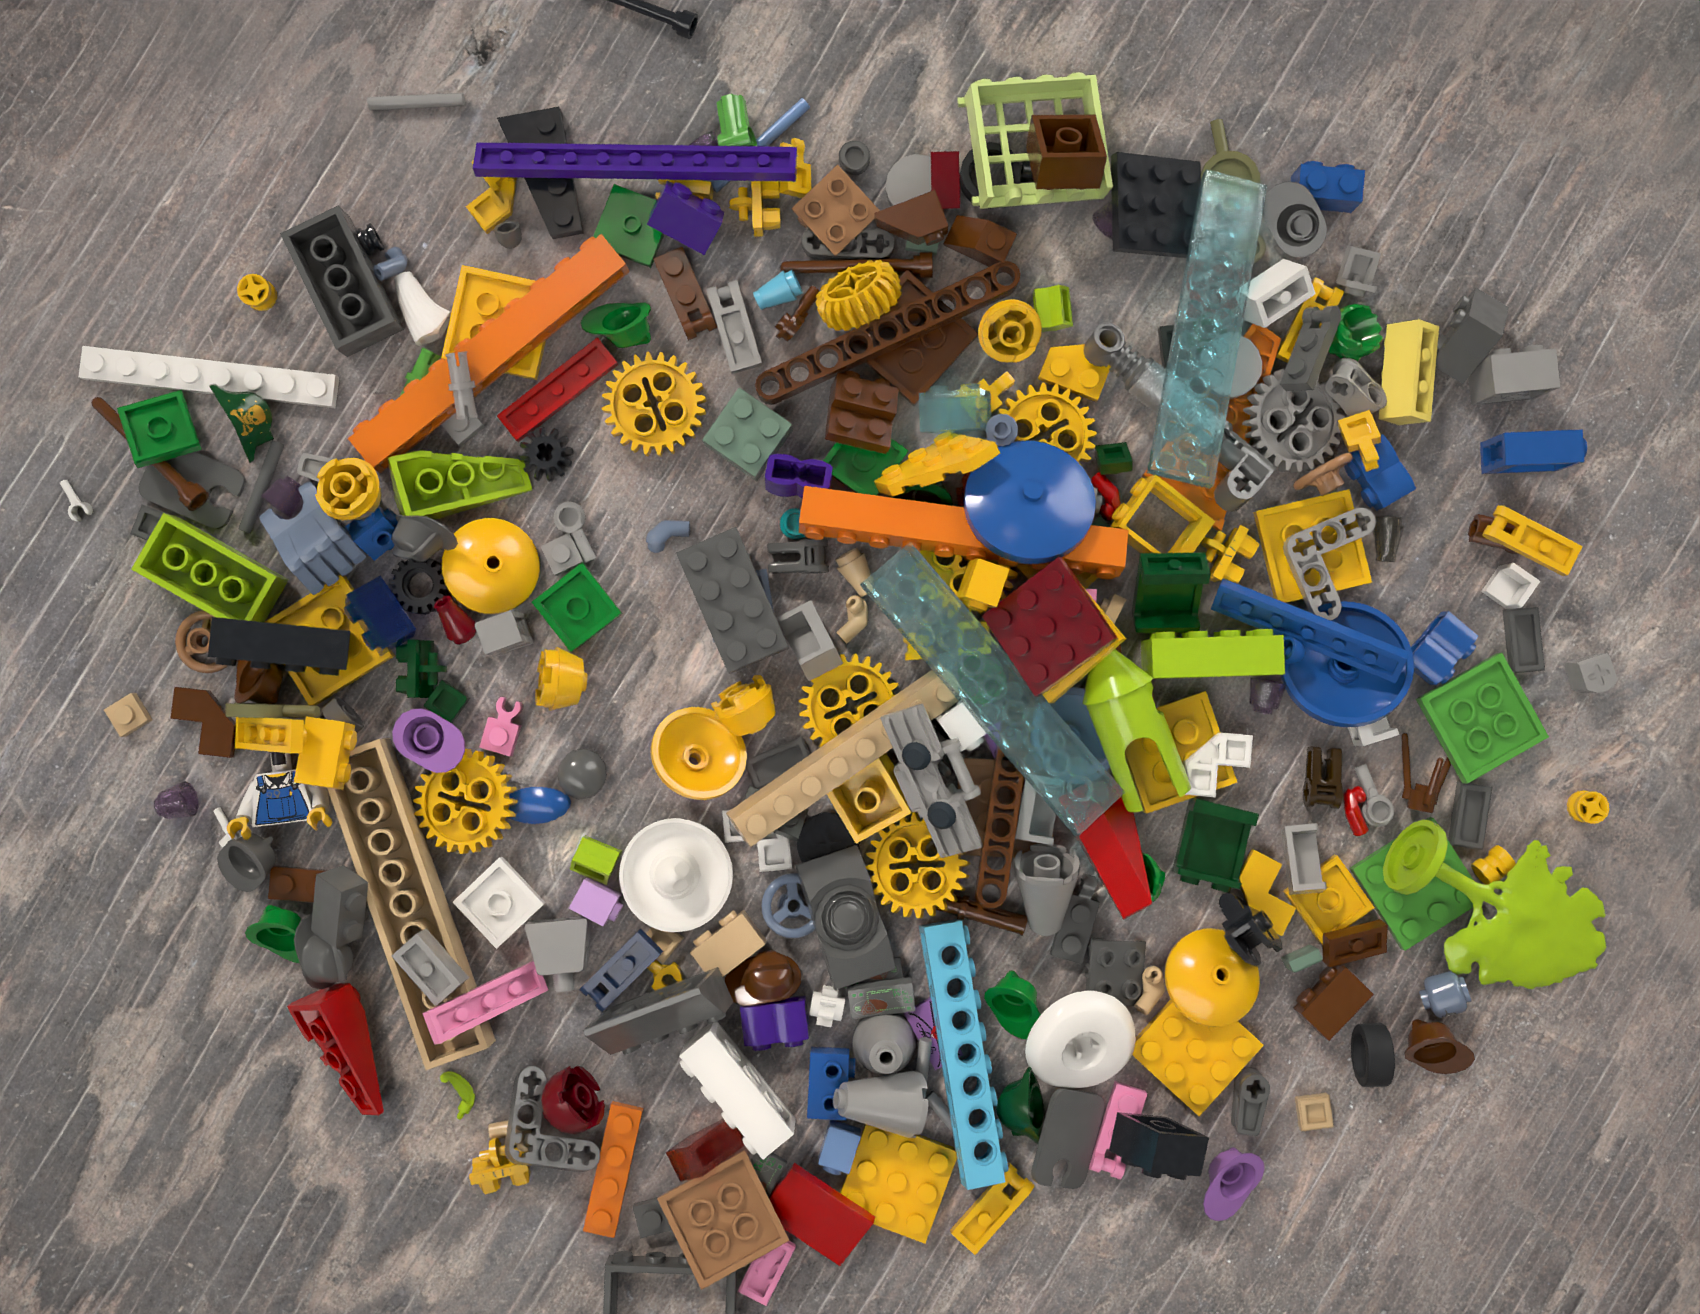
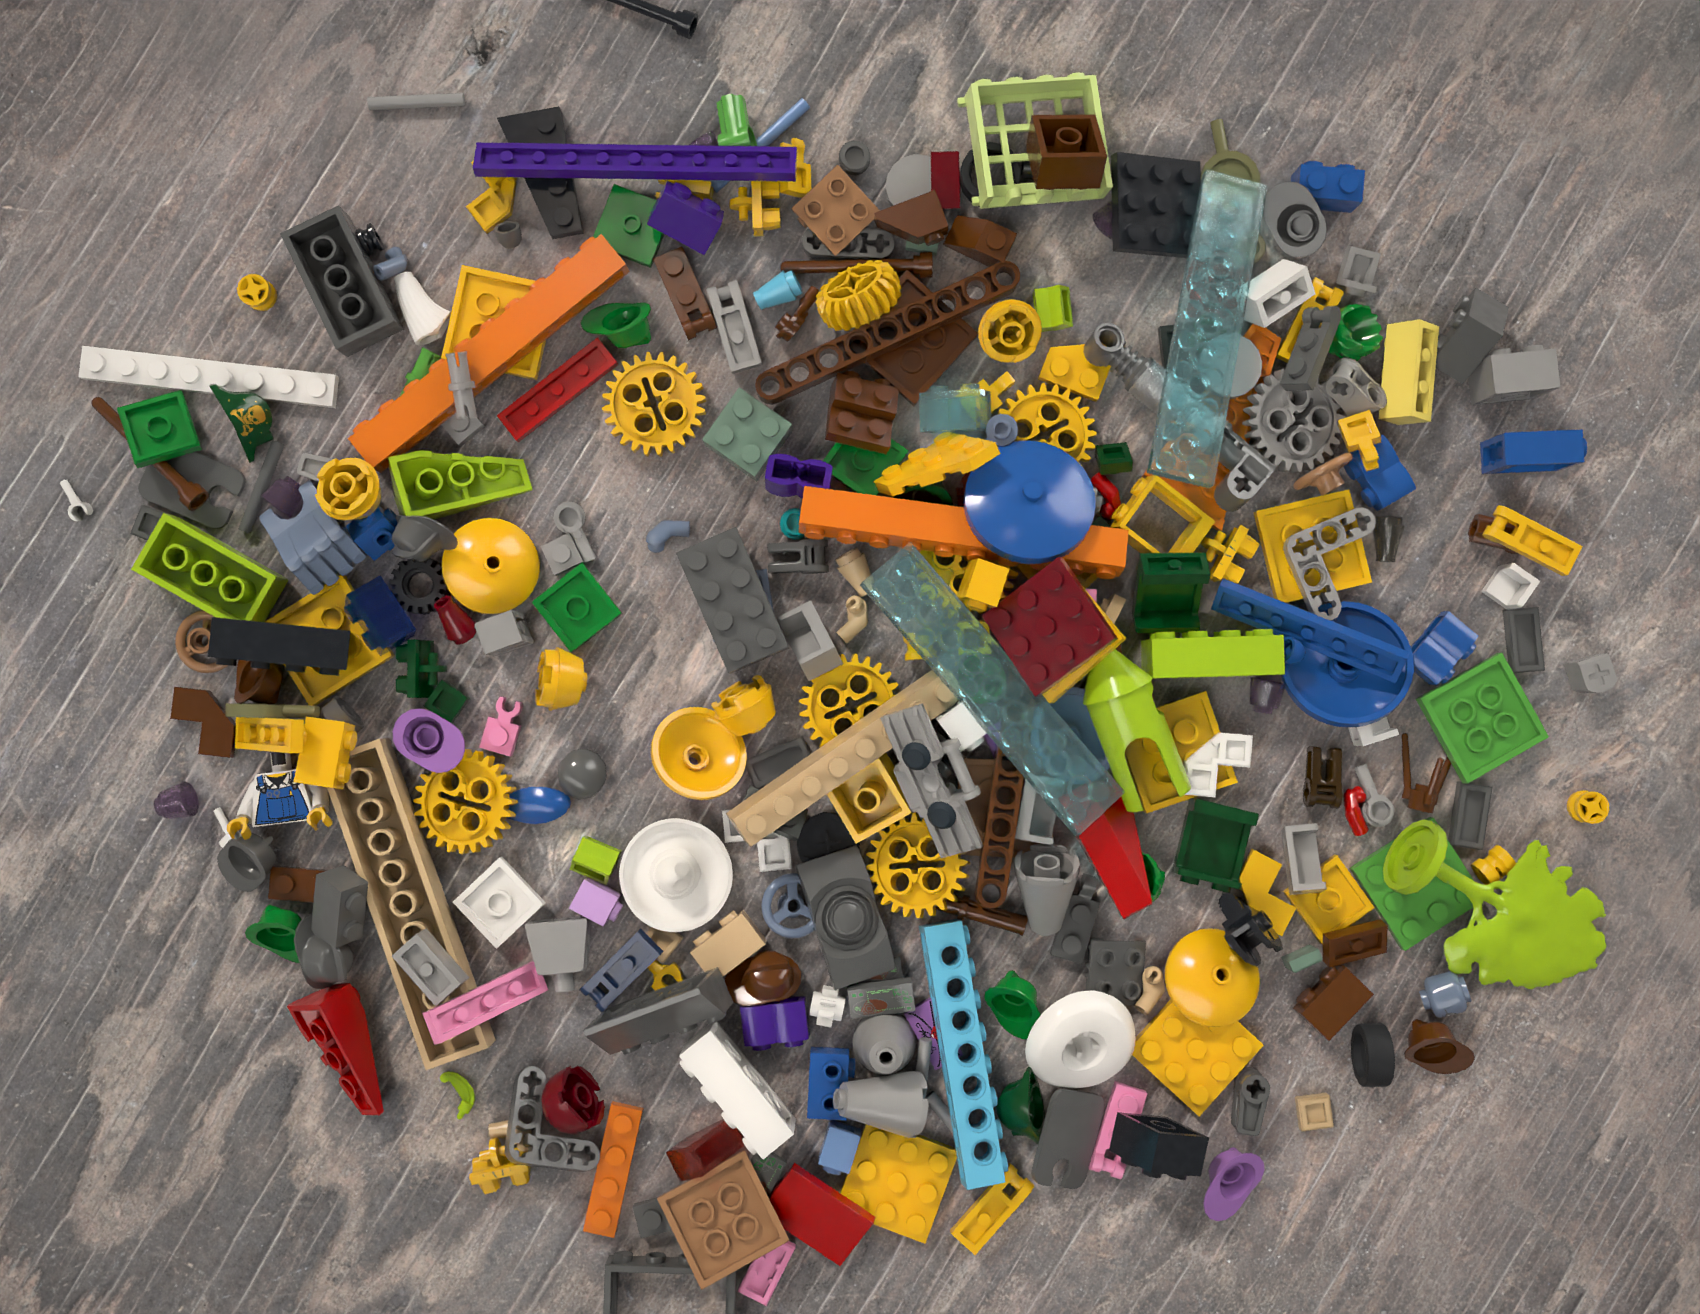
tan plate [104,693,152,737] -> none
black gear [518,427,574,482] -> none

